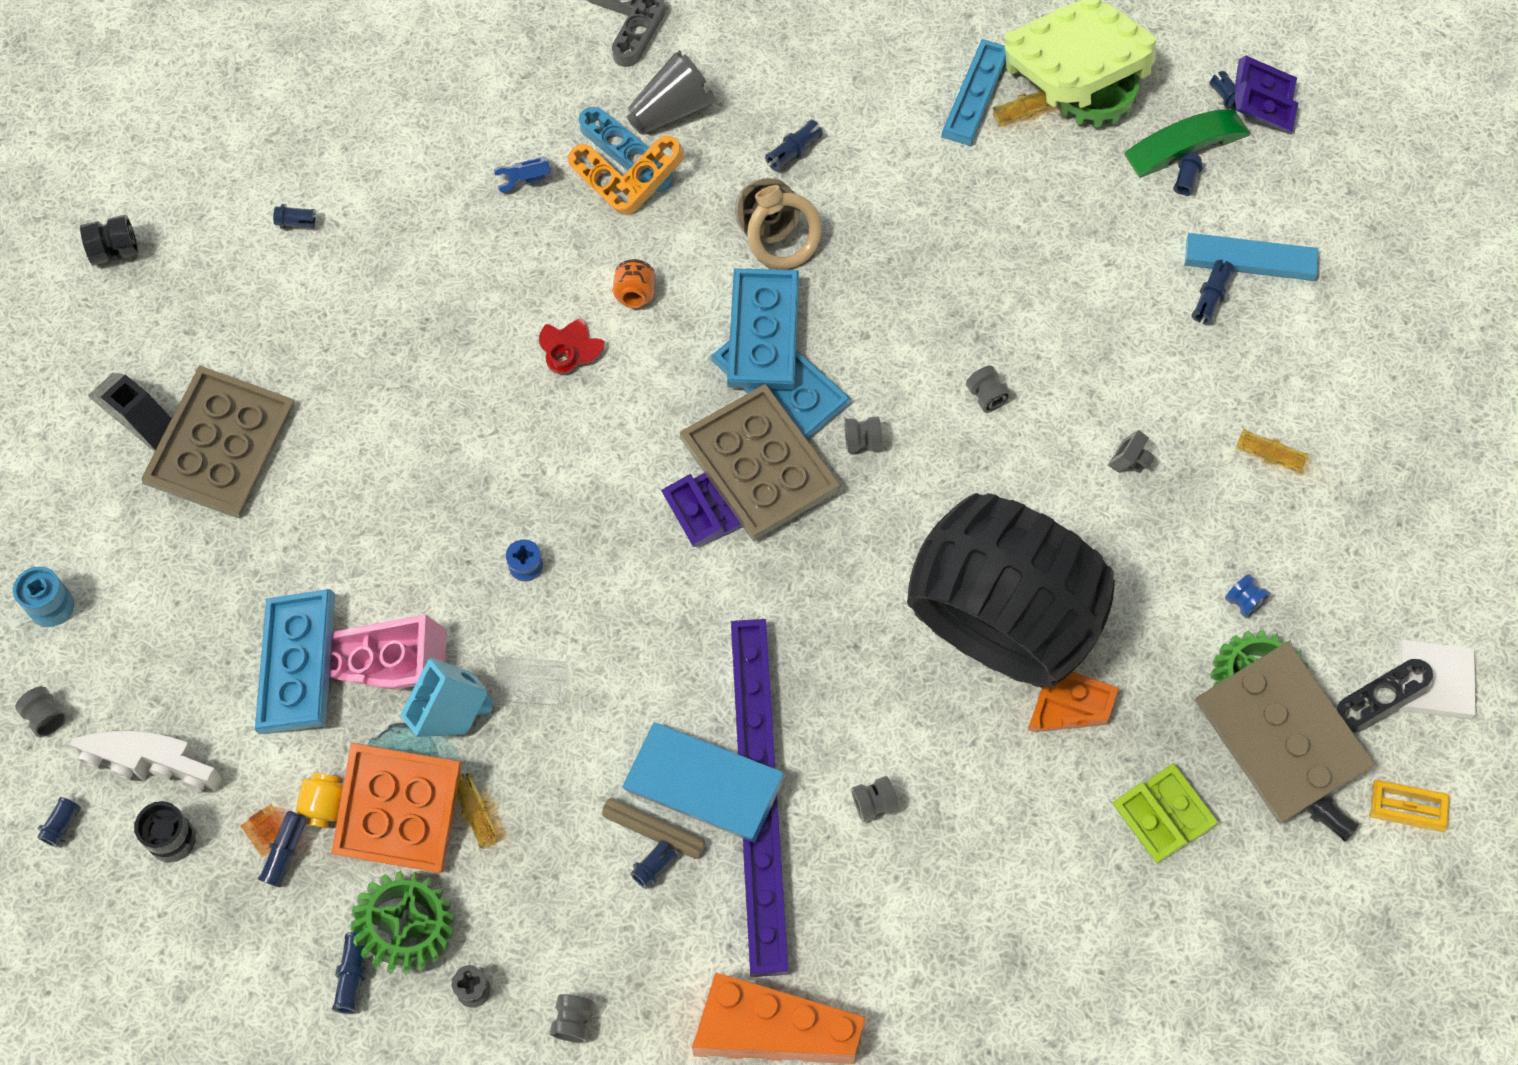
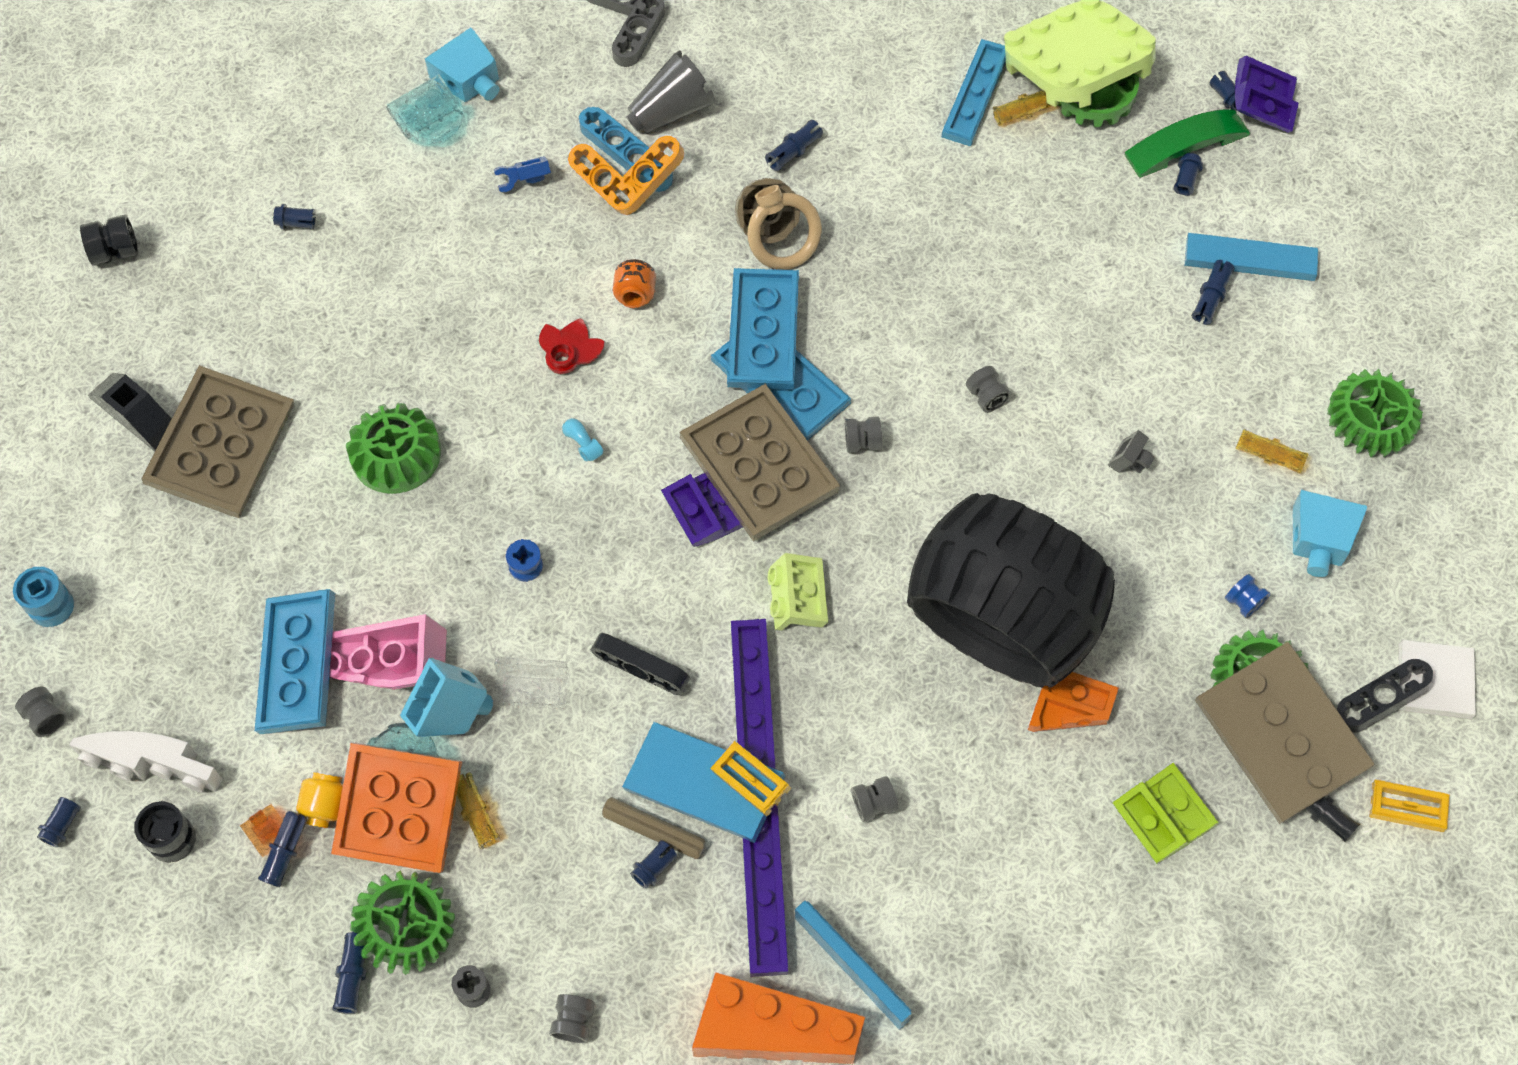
none -> bright green gear [346,403,441,494]
none -> clear light blue slope [386,75,463,146]
none -> medium azure torso [425,28,500,102]
none -> medium azure arm [562,418,603,461]
none -> black beam [590,633,690,695]
none -> yellow tile [710,741,791,817]
none -> yellowish green bracket [767,553,828,631]
none -> dark azure tile [795,901,911,1030]
none -> medium azure torso [1293,490,1367,577]
none -> bright green gear [1327,369,1423,458]

